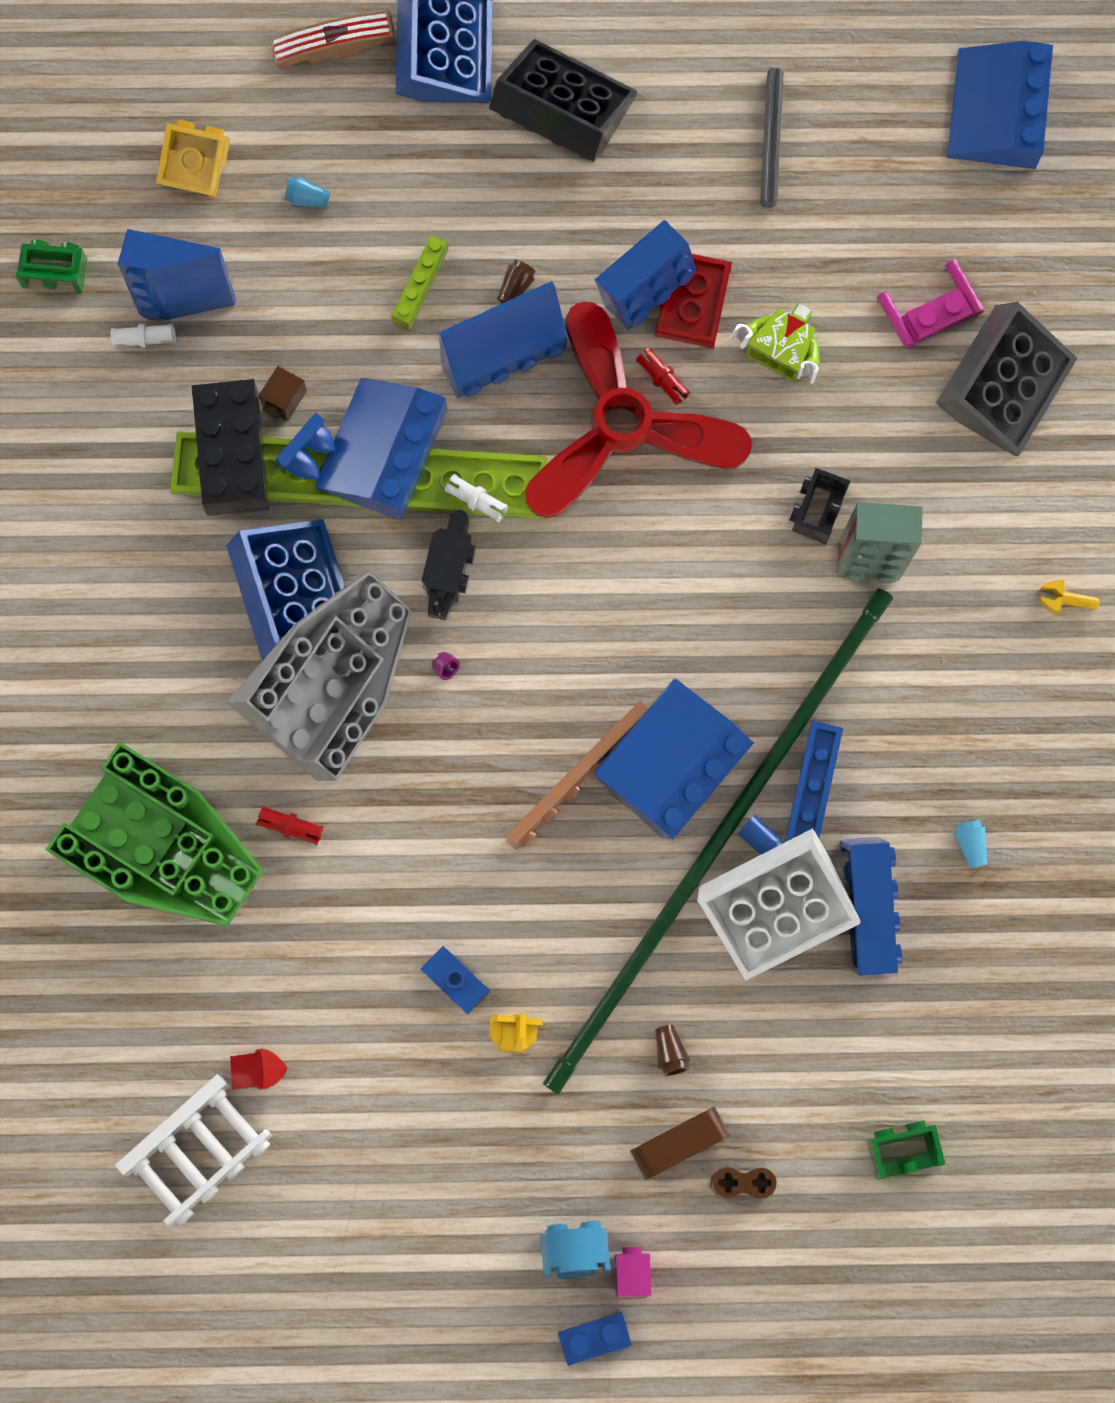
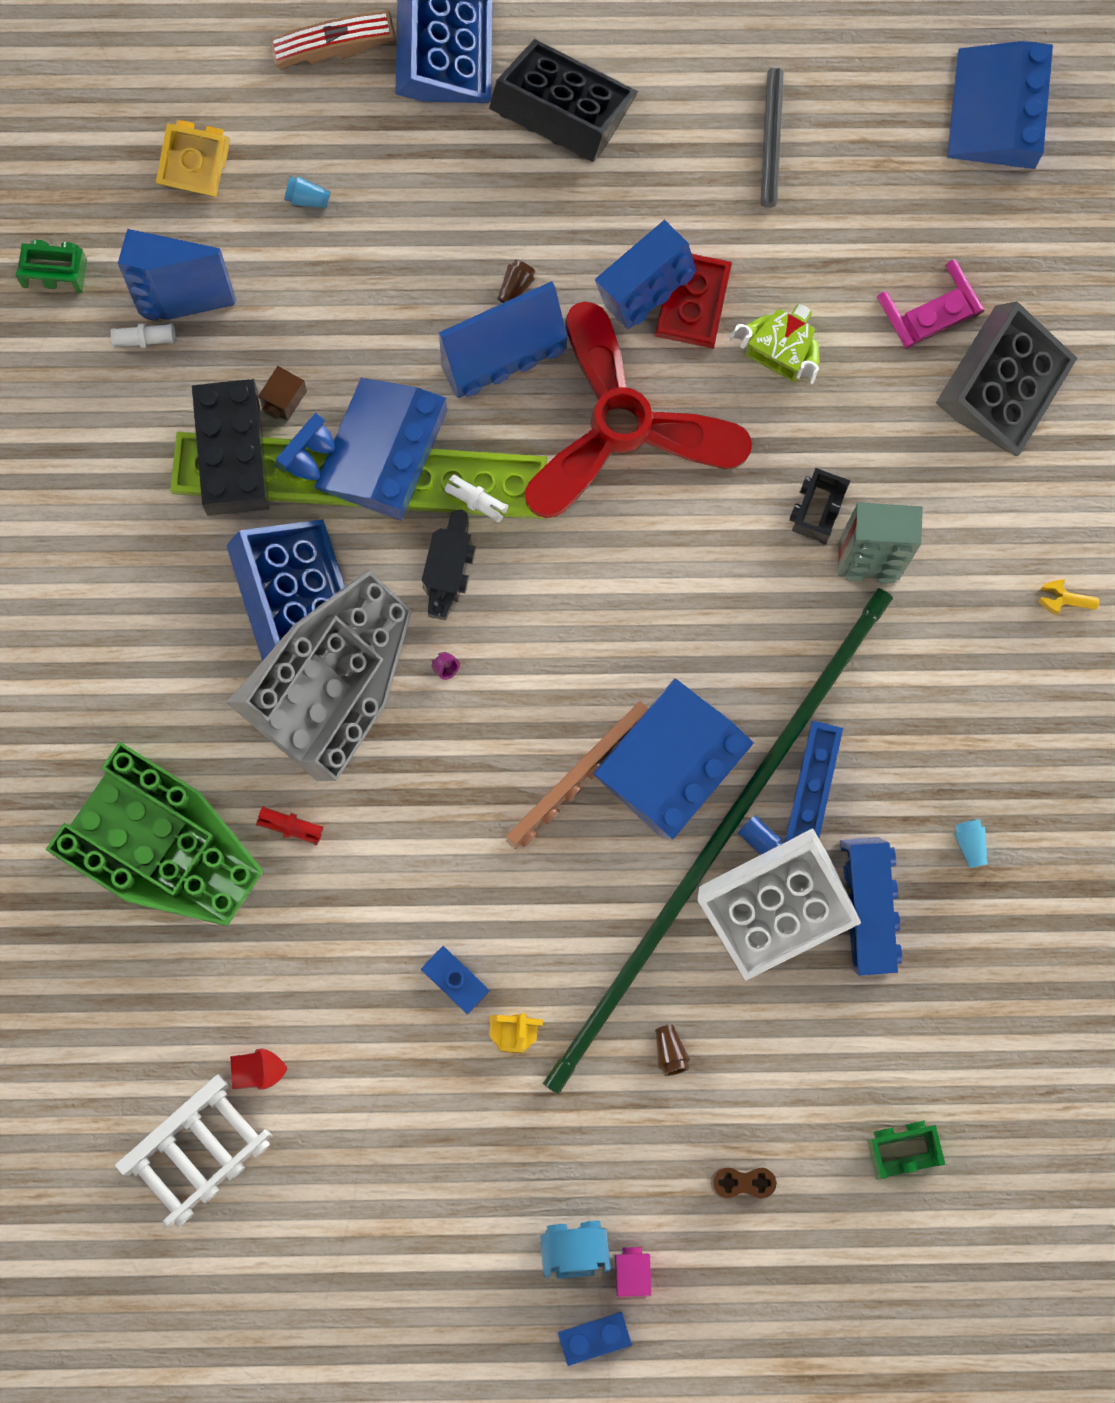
lime piece [392,235,448,330] -> none
reddish brown beam [630,1106,730,1181] -> none
red pin [636,348,690,405] -> none

